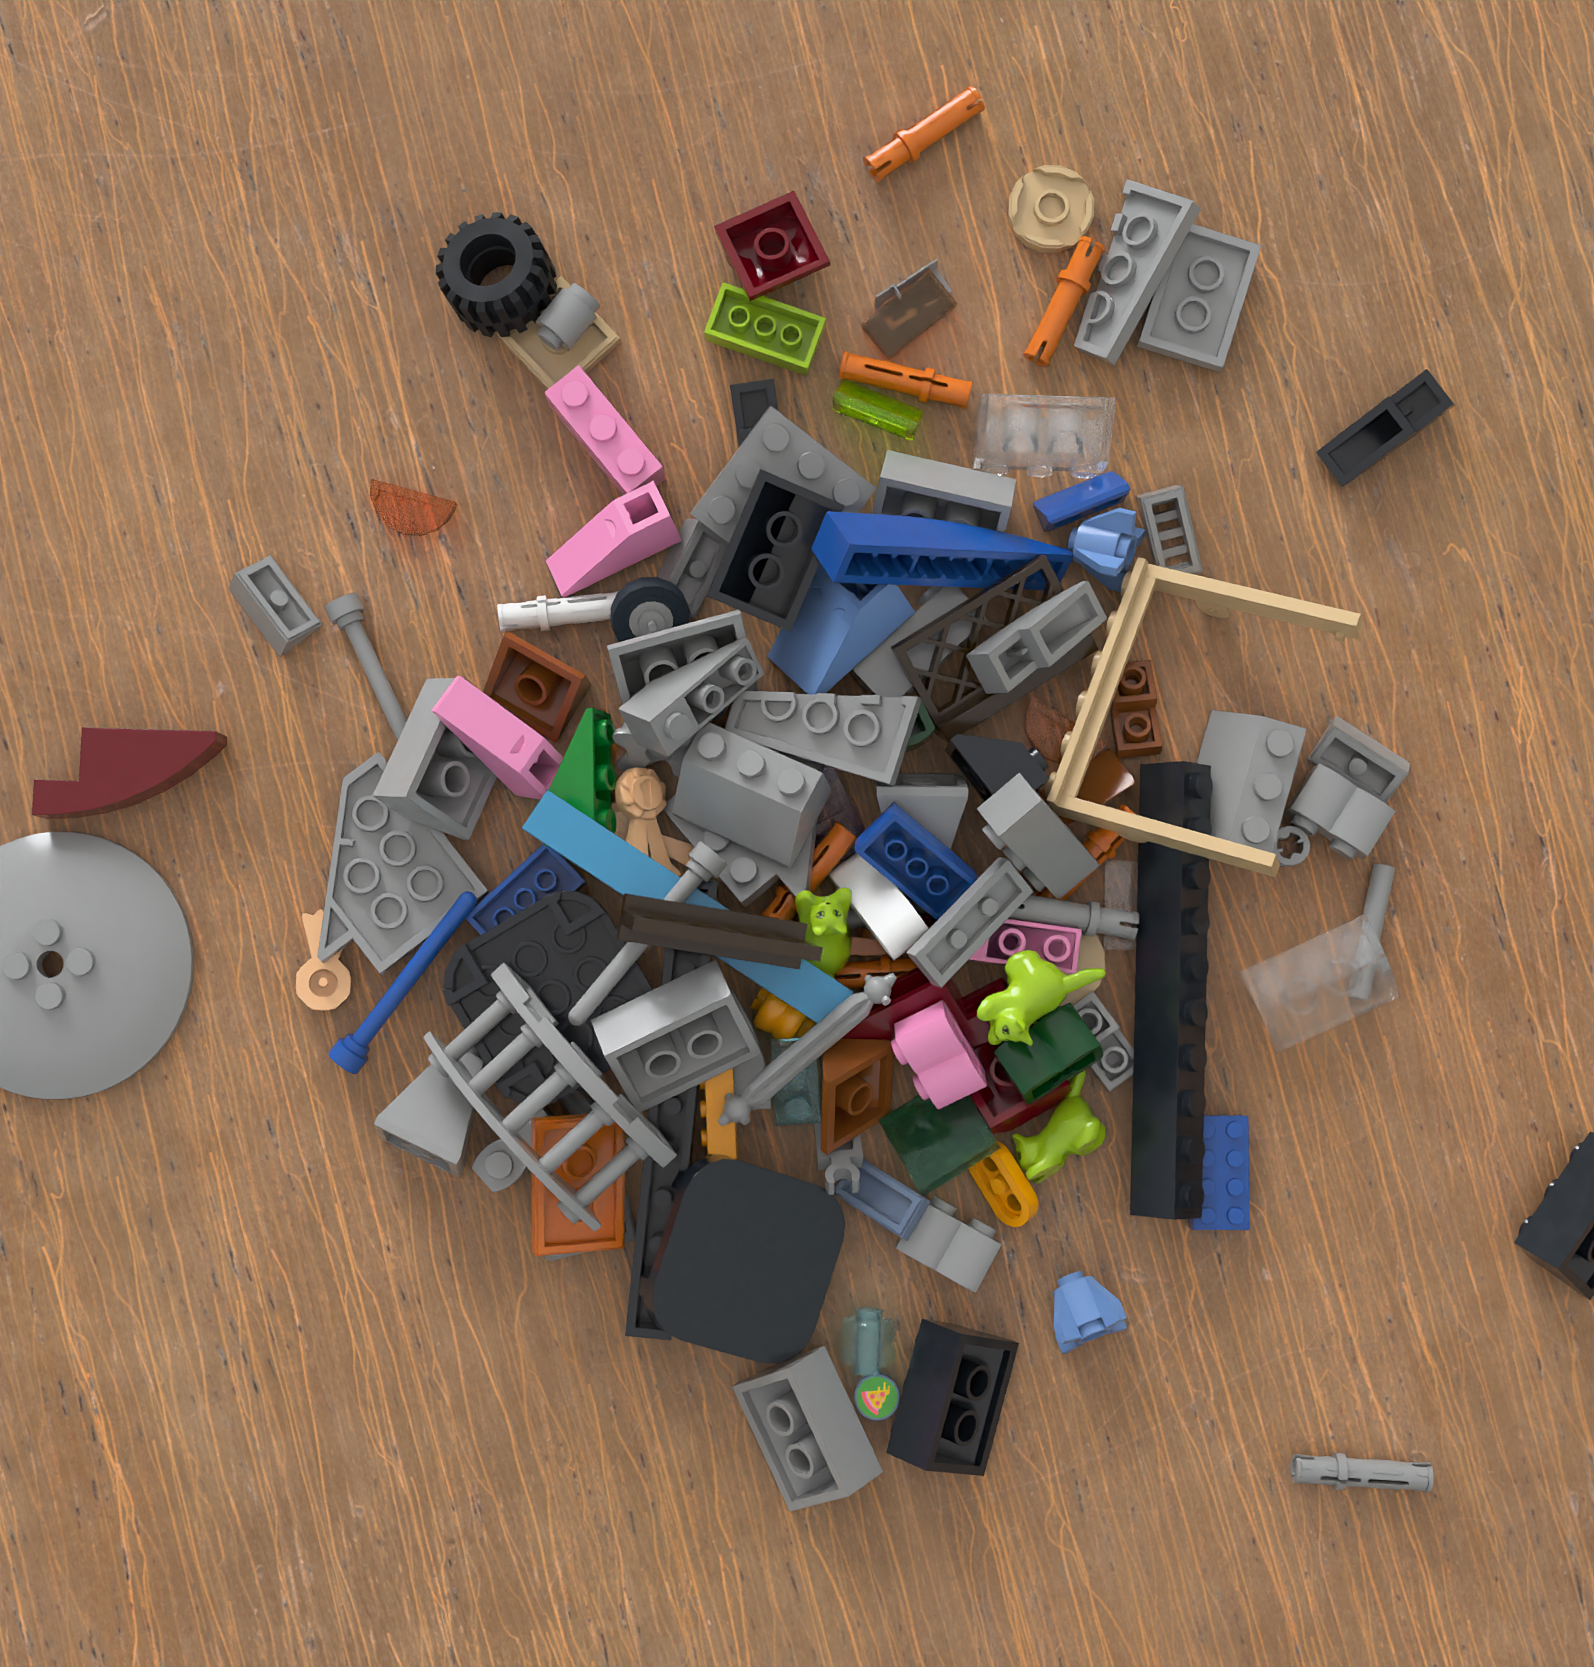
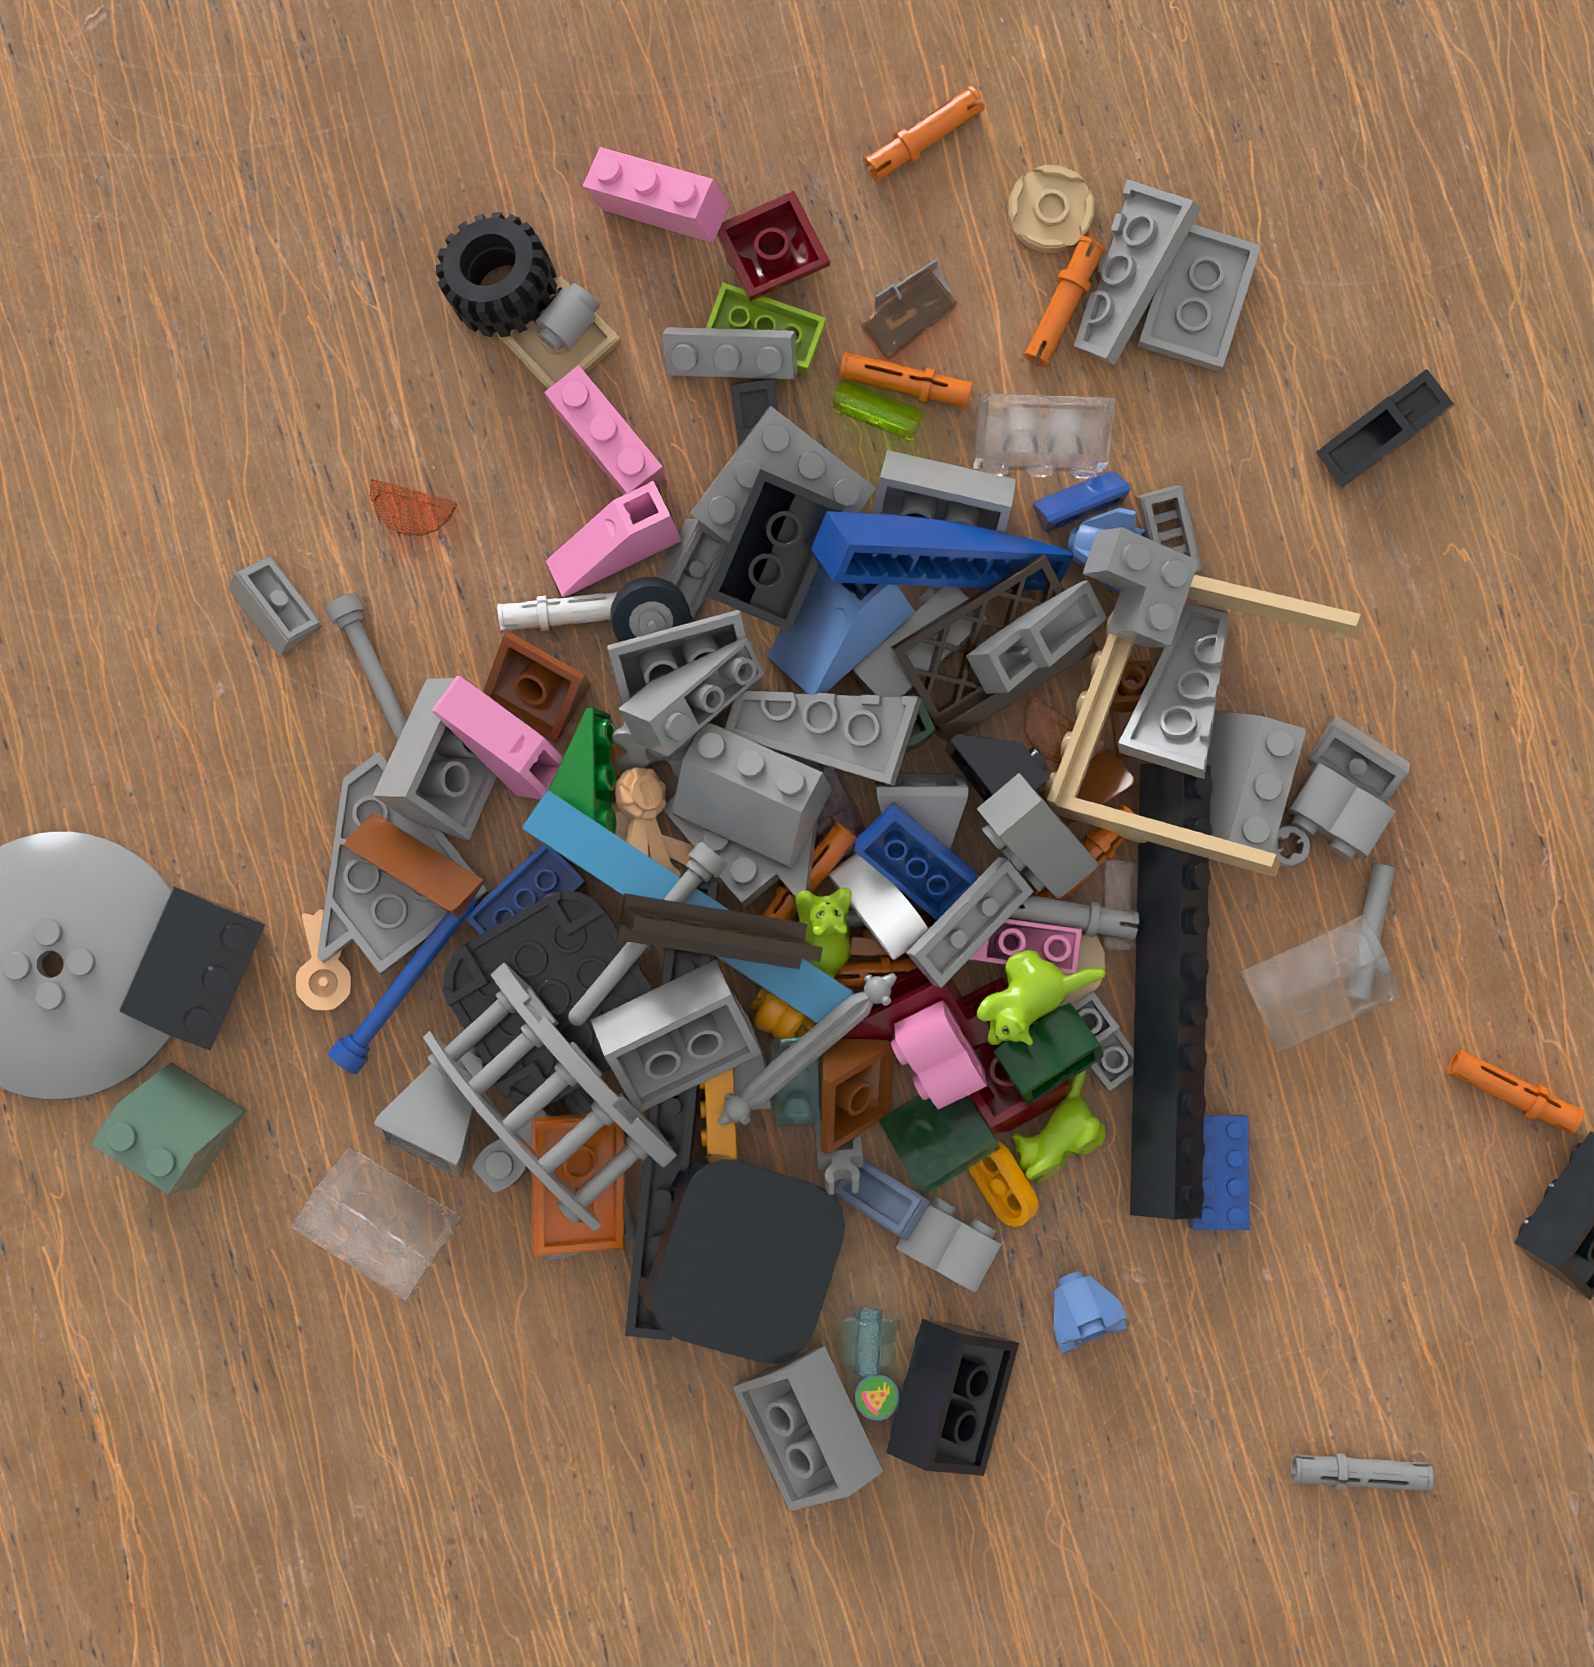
dark red slope [32,727,227,819] -> none
none -> sand green slope [91,1063,246,1195]
none -> black slope [119,886,265,1051]
none -> clear slope [290,1146,463,1301]
none -> dark orange slope [343,812,485,919]
none -> bright pink brick [583,147,730,243]
none -> light grey plate [662,327,798,379]
none -> light grey brick [1083,527,1199,648]
none -> light grey wing [1118,602,1230,779]
none -> orange pin [1447,1048,1584,1135]

